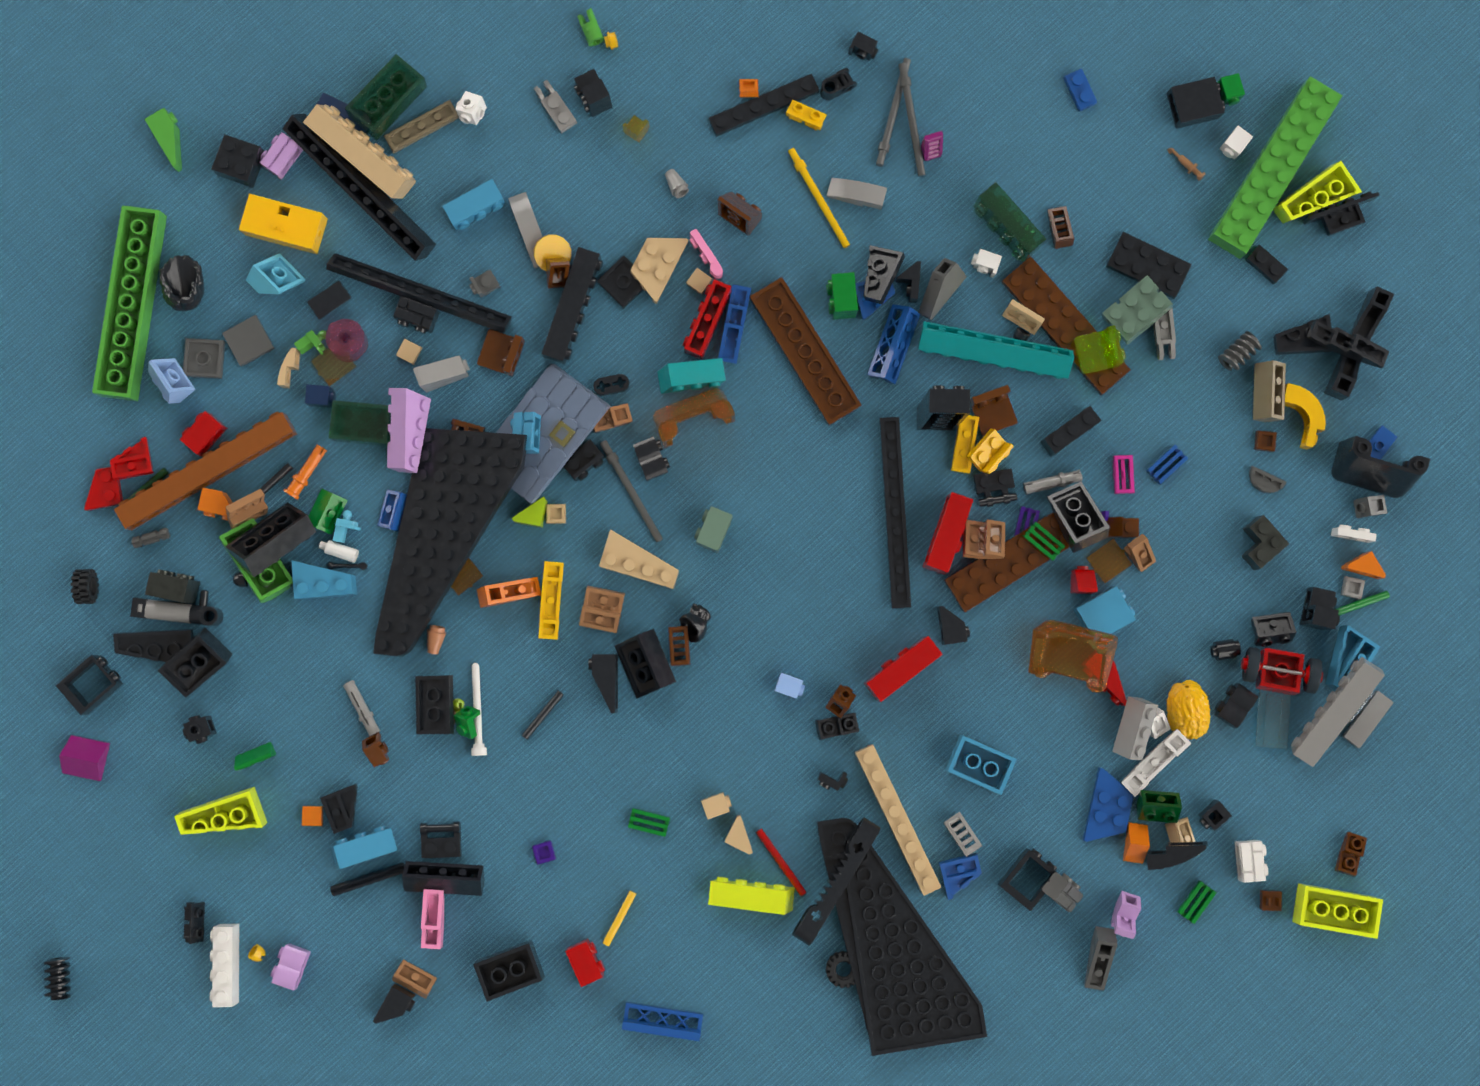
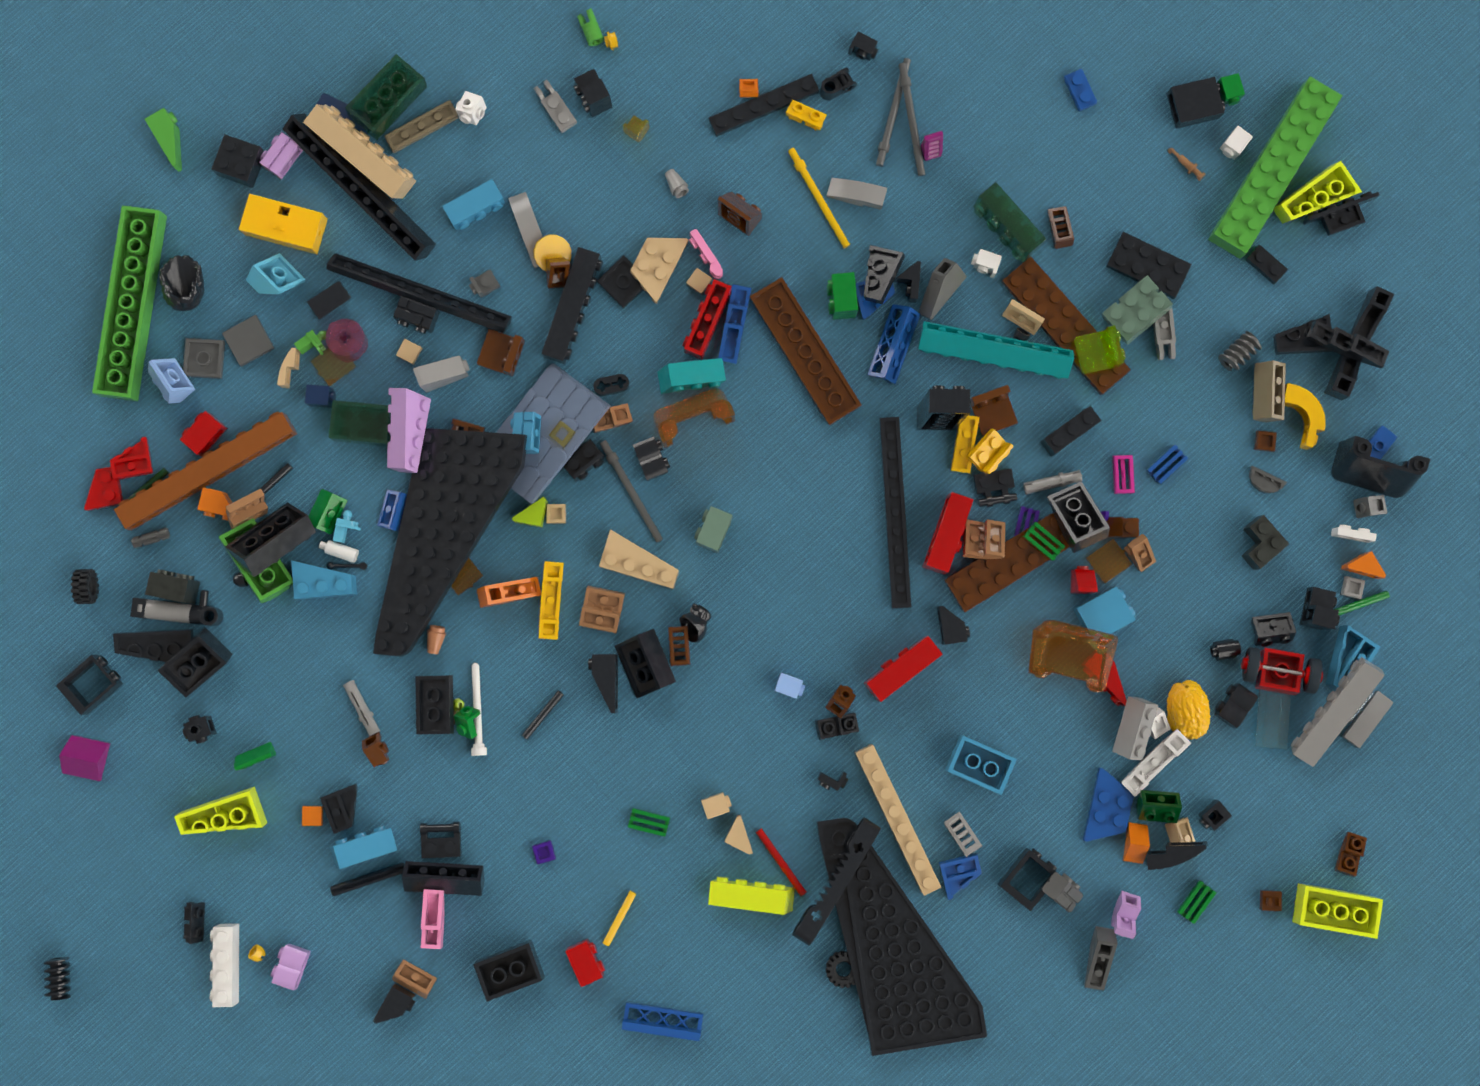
orange pin [283,444,327,500] -> none
white brick [1234,840,1268,883] -> none

